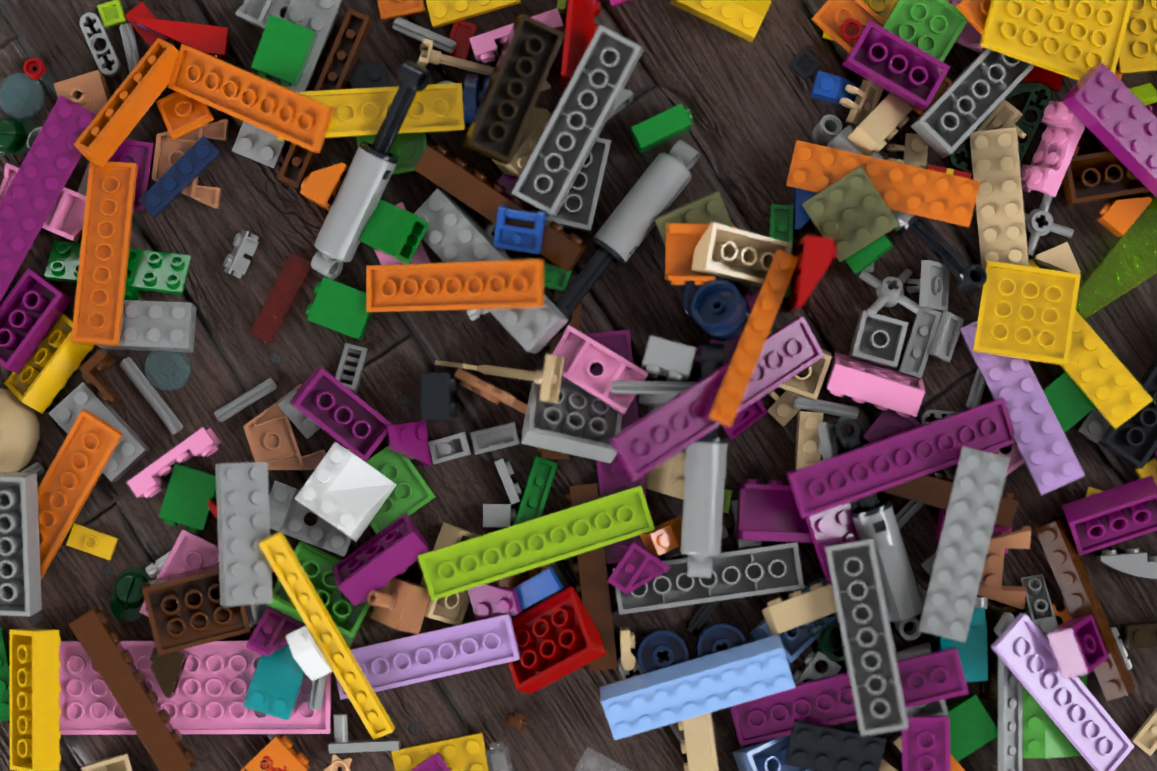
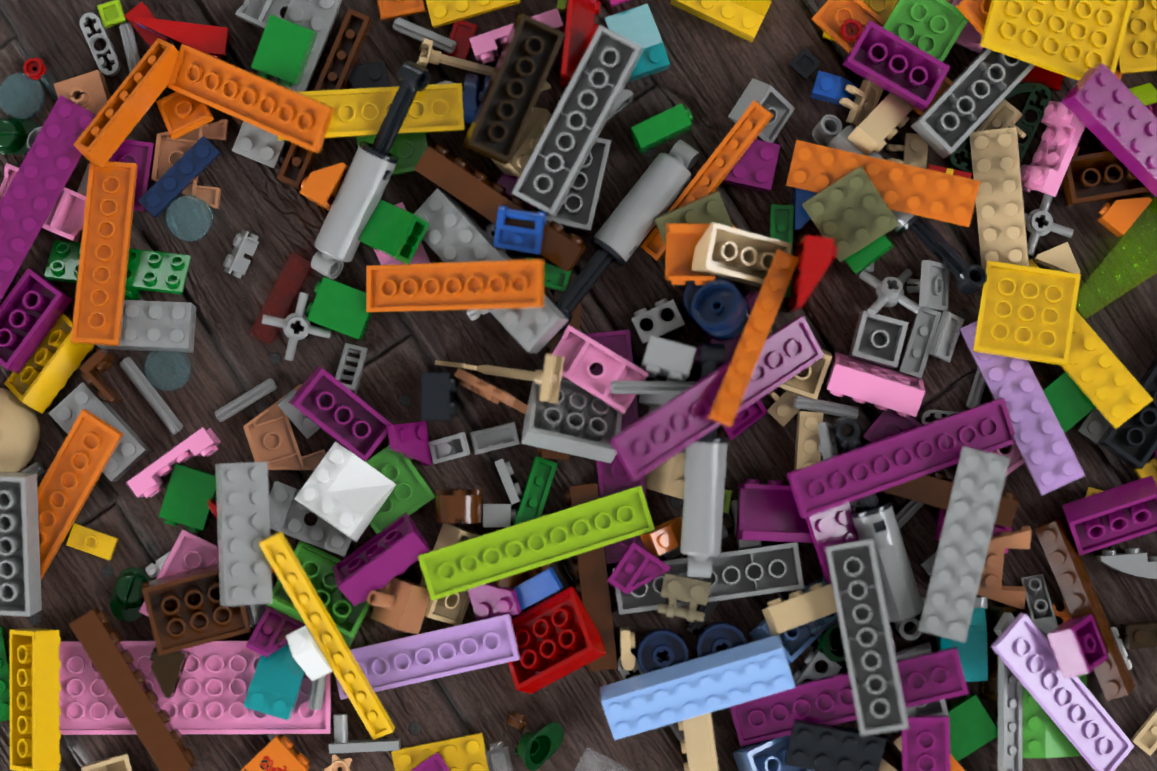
none -> clear light blue tile [166,195,213,241]
none -> light grey bar [262,292,331,361]
none -> reddish brown brick [435,488,482,524]
none -> dark green piece [515,722,564,771]
none -> teal slope [604,4,670,83]
none -> light grey brick [631,298,685,345]
none -> orange plate [640,100,774,262]
none -> dark tan plate [657,573,711,622]
none -> magenta brick [724,139,780,193]
none -> light grey slope [728,78,795,143]

